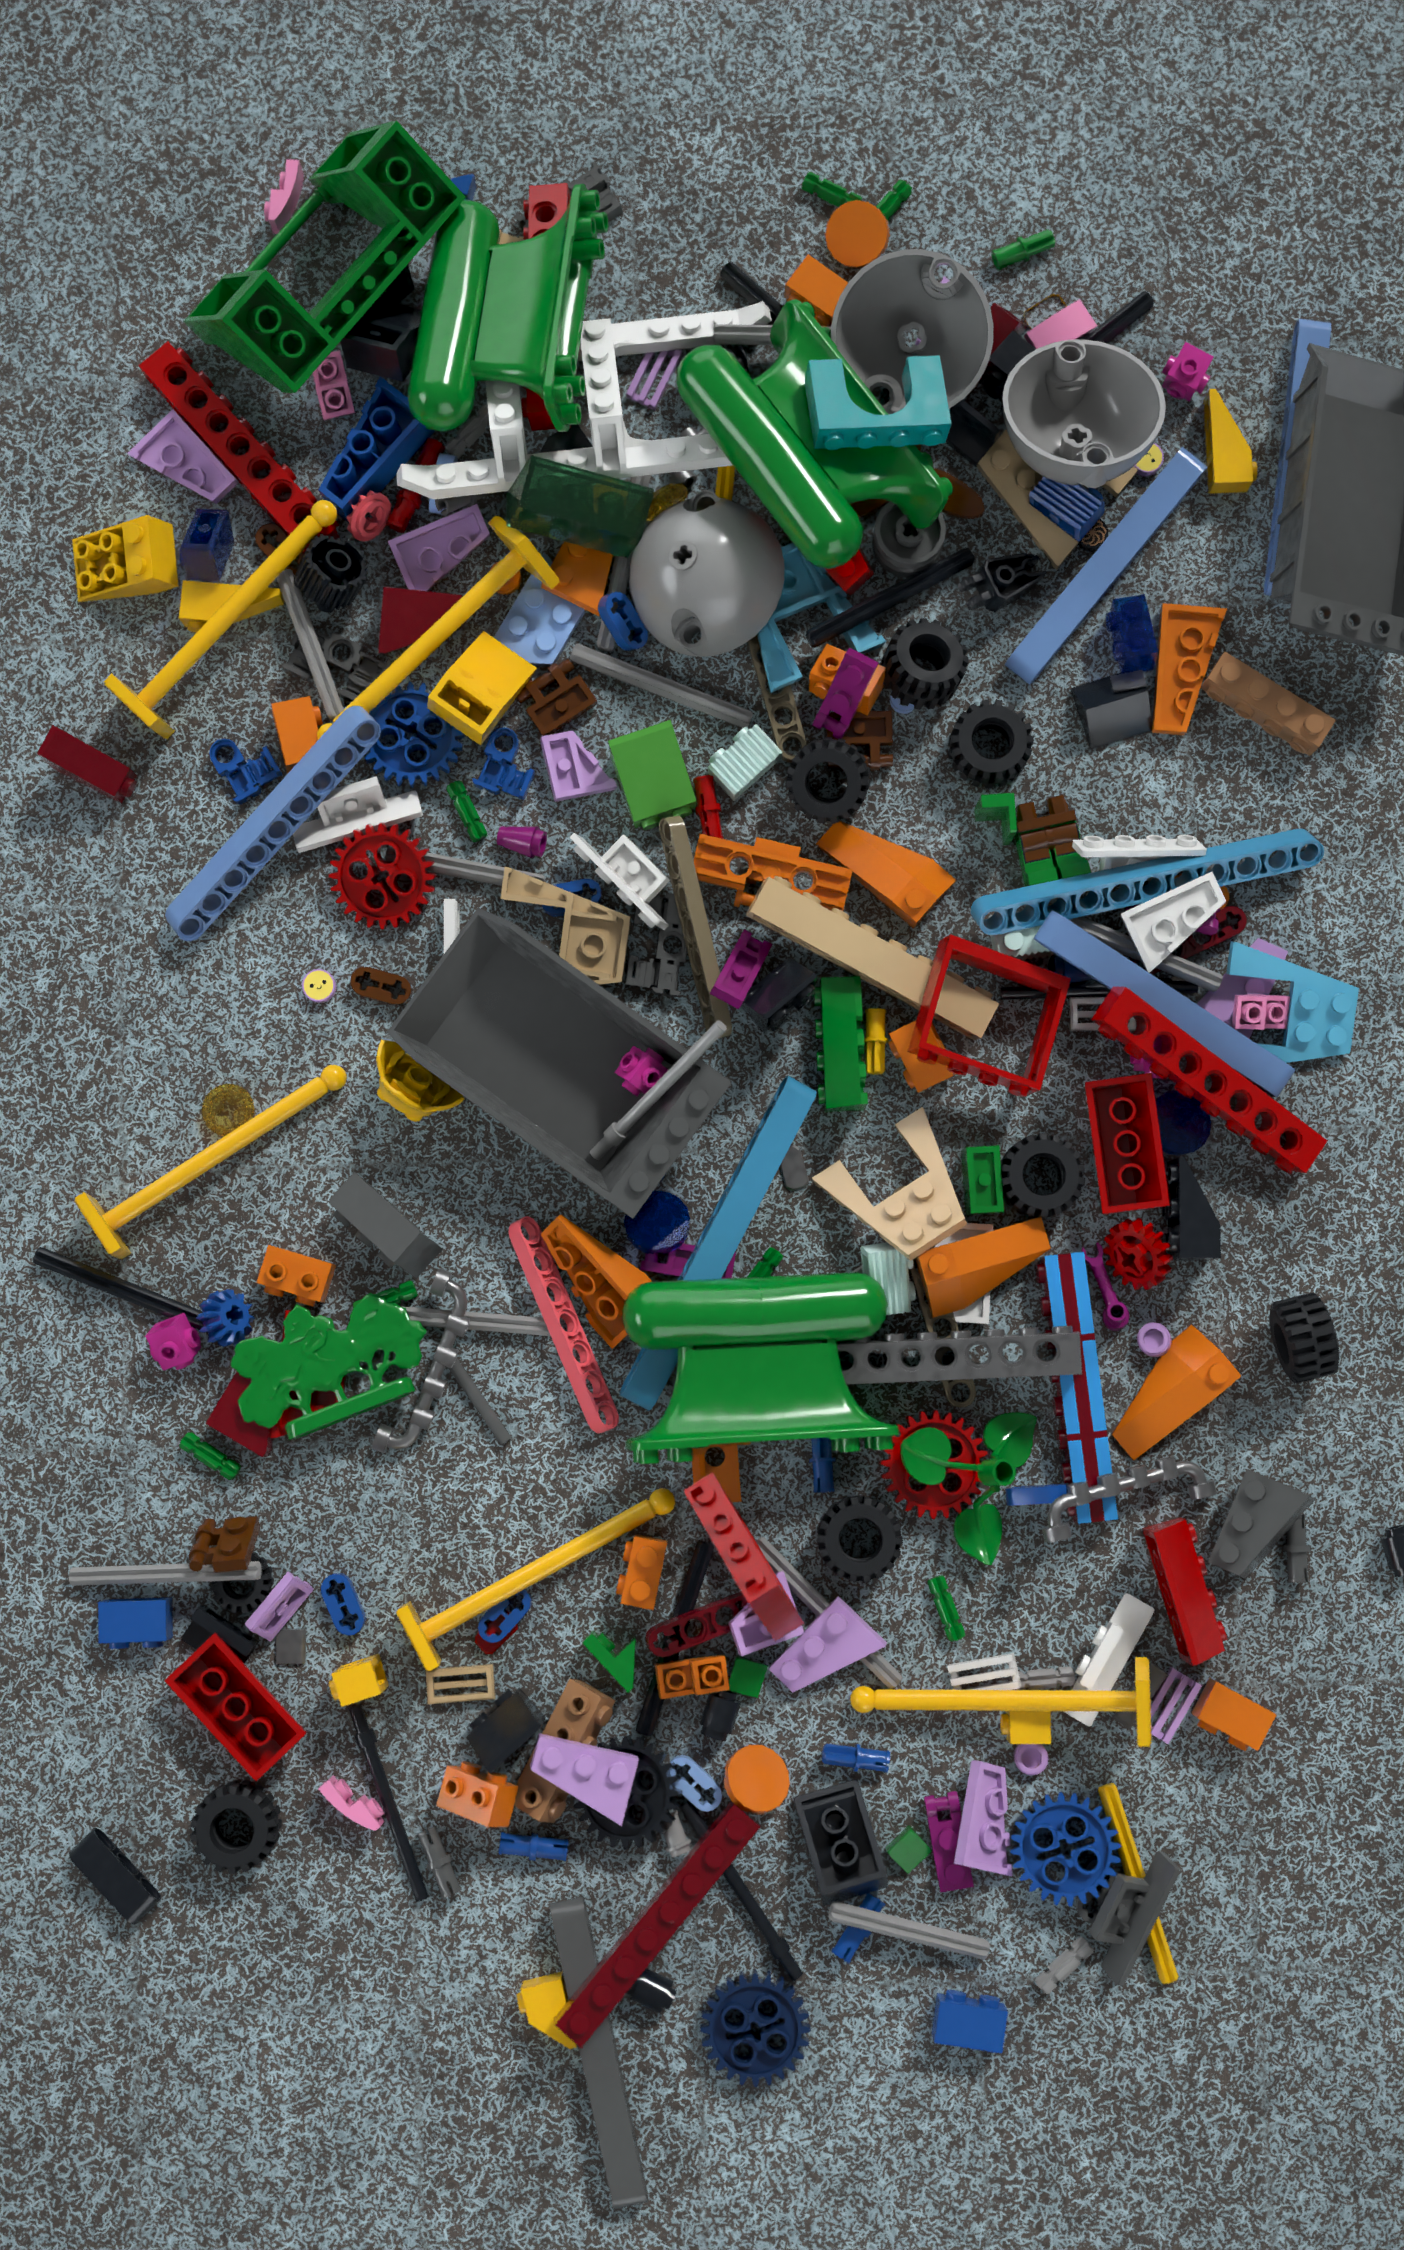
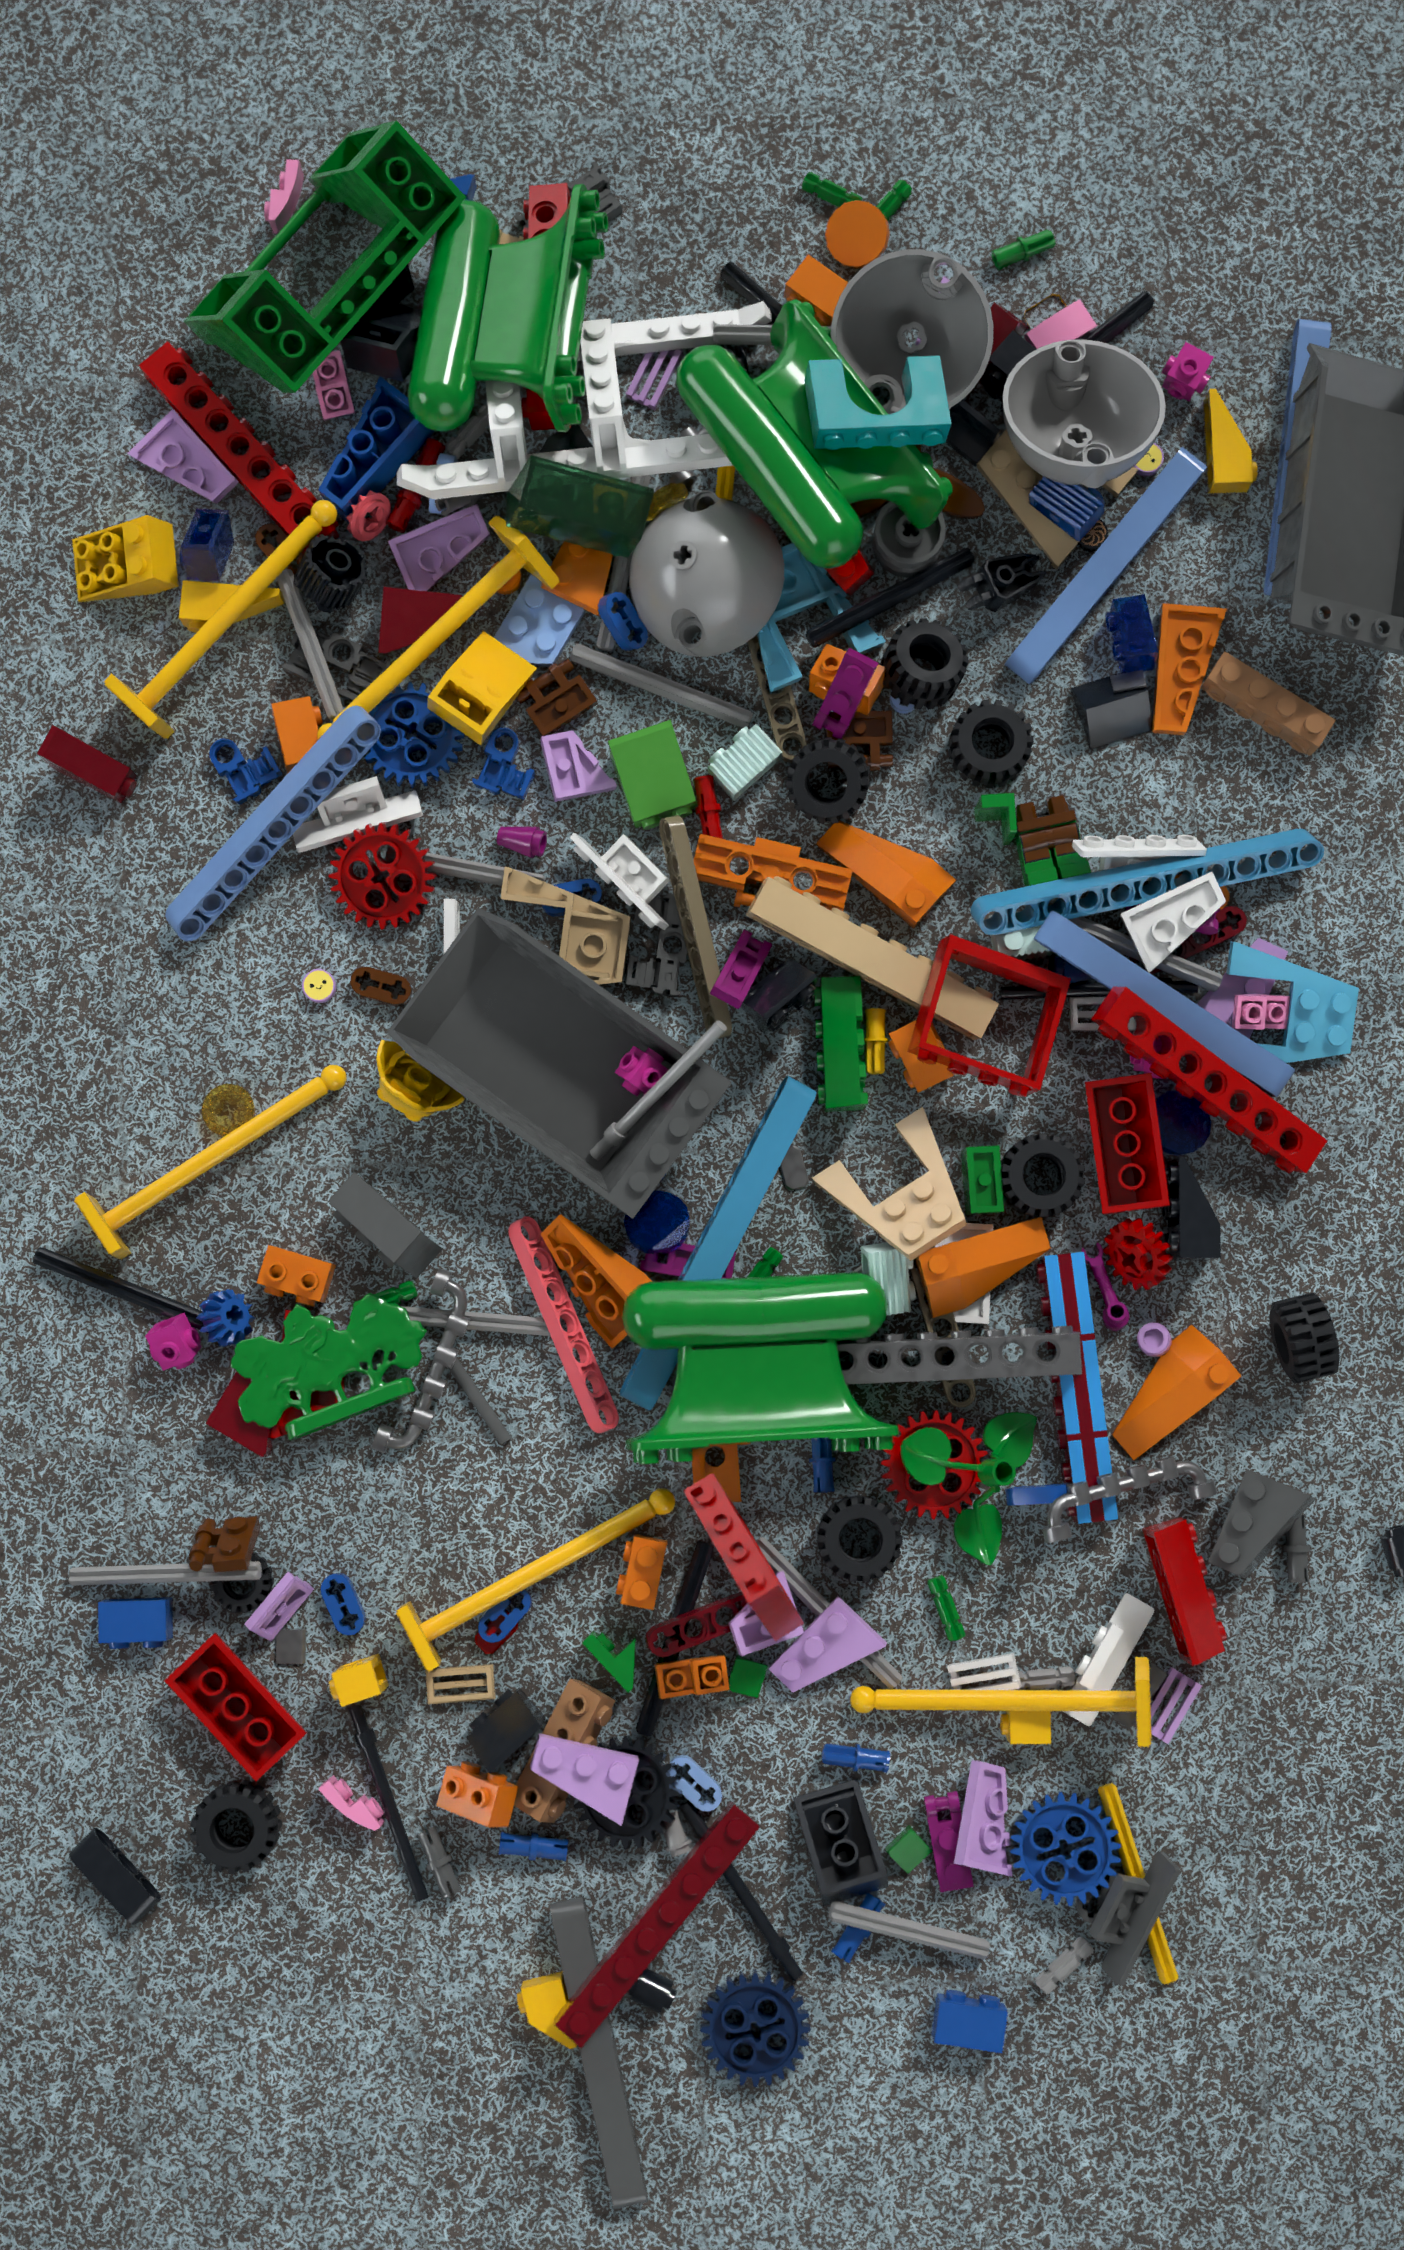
green axle [179,1432,241,1480] -> none
black panel [181,1605,259,1664] -> none
green axle [446,780,487,842] -> none
black brick [700,1690,741,1741] -> none
orange tile [724,1745,790,1814] -> none
lavender tile [1014,1744,1048,1775] -> none
orange brick [1191,1677,1277,1752] -> none

